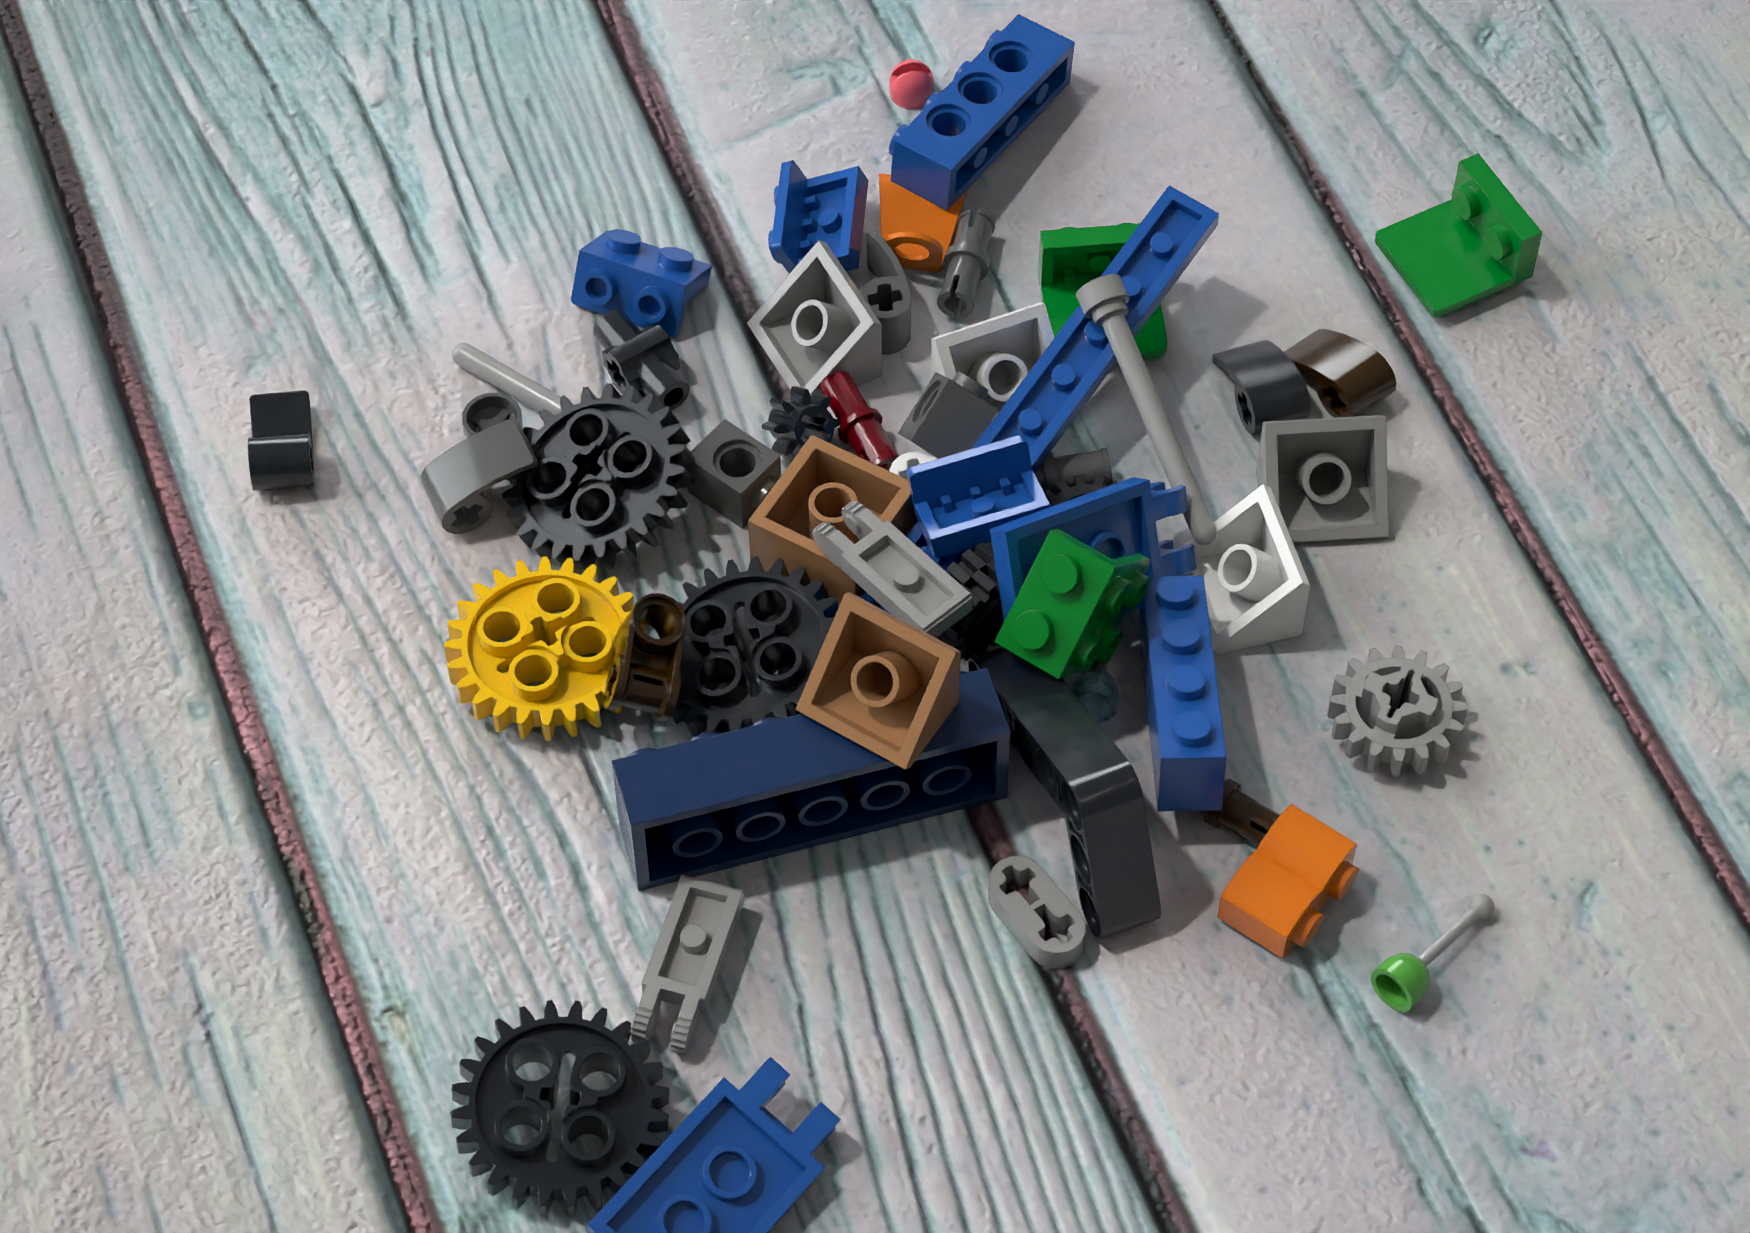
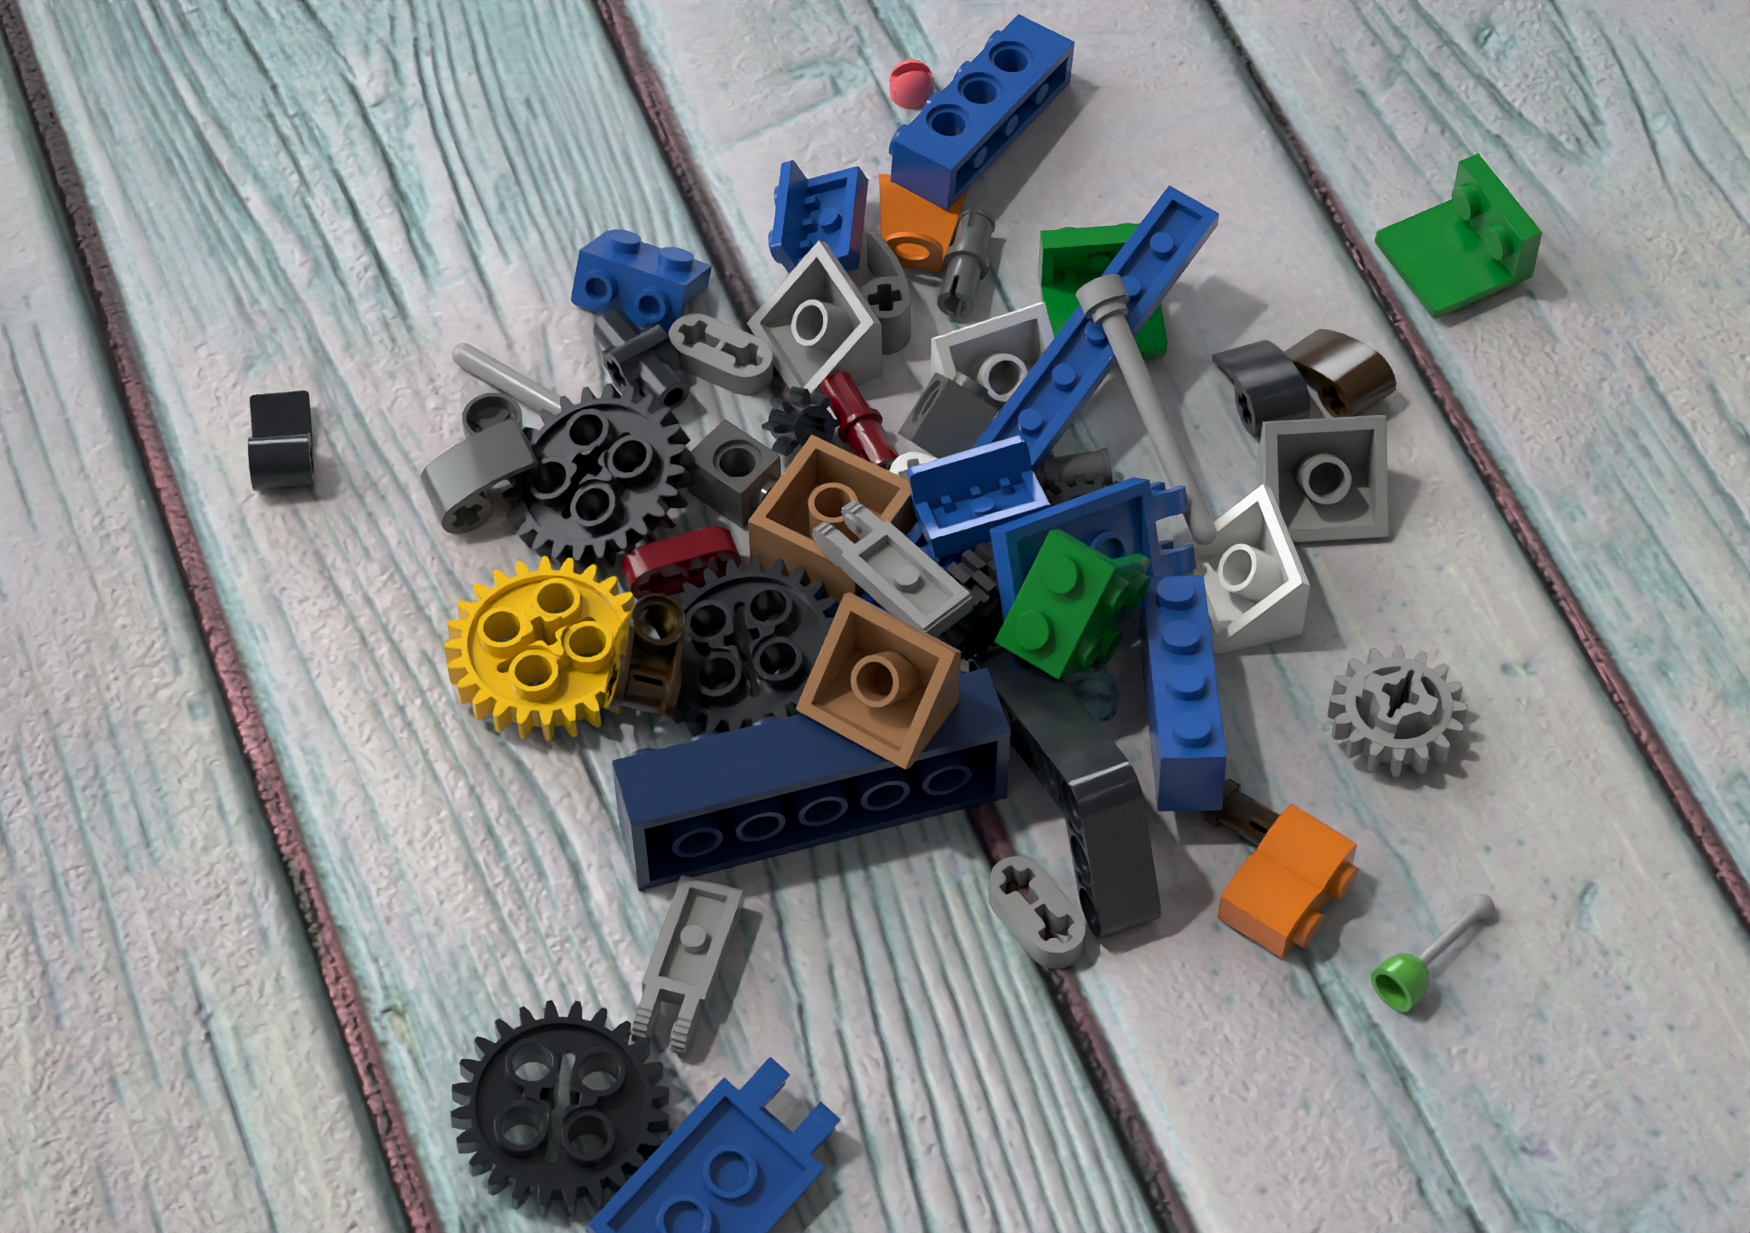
none -> dark red beam [621,526,741,600]
none -> light grey beam [669,313,773,395]

